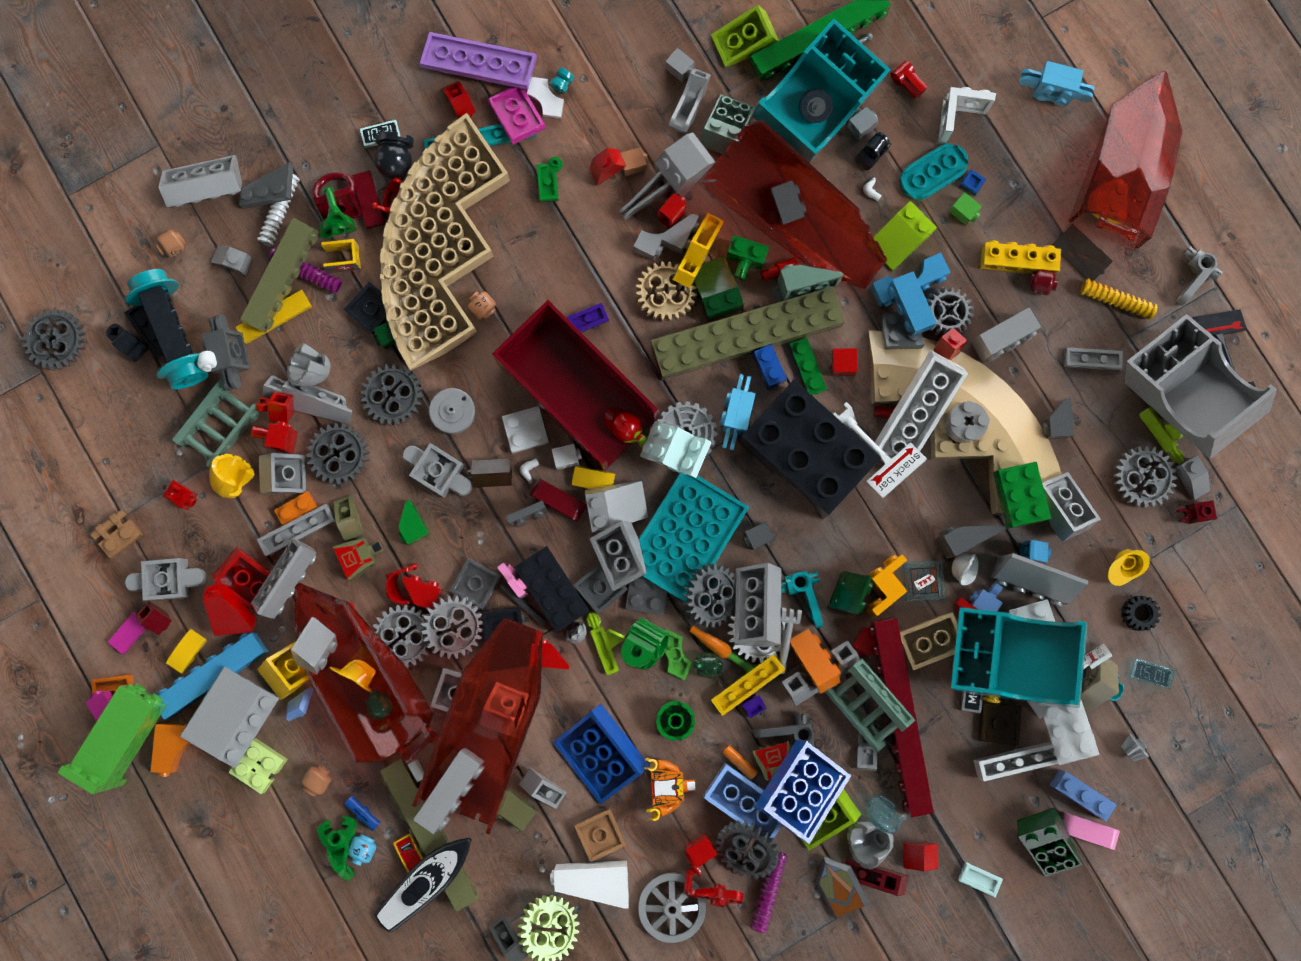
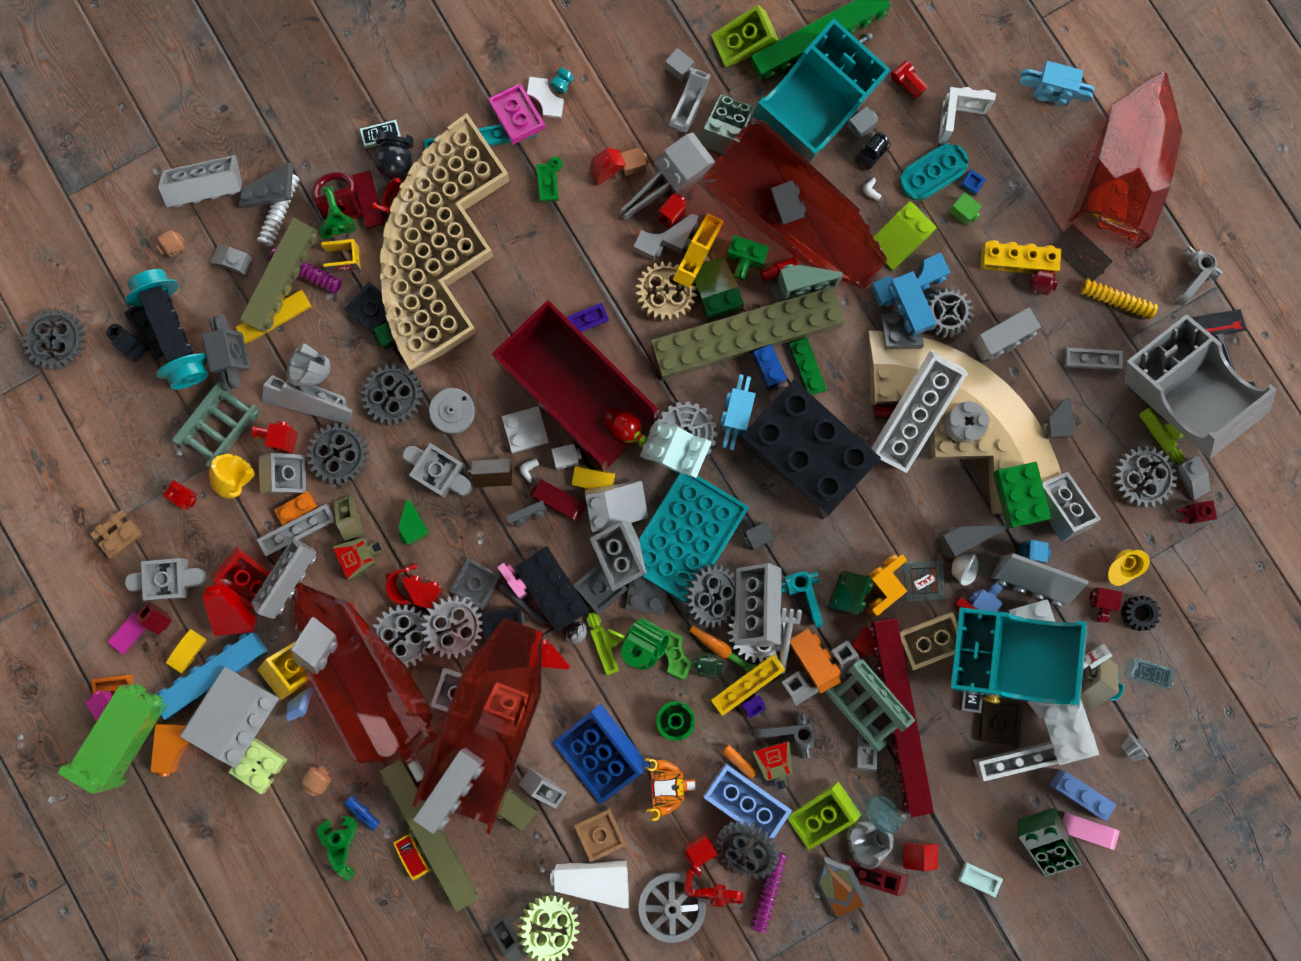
white piece [197,351,217,372] -> none
red brick [256,392,294,423] -> none
yellow piece [330,660,376,692] -> none
medium azure head [348,834,377,866] -> none
head [364,690,393,721] -> none
piece [374,838,472,933] -> none
medium lavender plate [419,32,537,90] -> none
red slope [443,81,476,119] -> none
nougat head [468,291,496,320] -> none
blue slope [754,740,851,844] -> none
black wheel [799,88,833,123] -> none
red piece [830,348,858,376] -> none
white piece [833,402,927,498] -> none
red brick [934,328,967,360] -> none
none -> dark red brick [1089,587,1123,623]

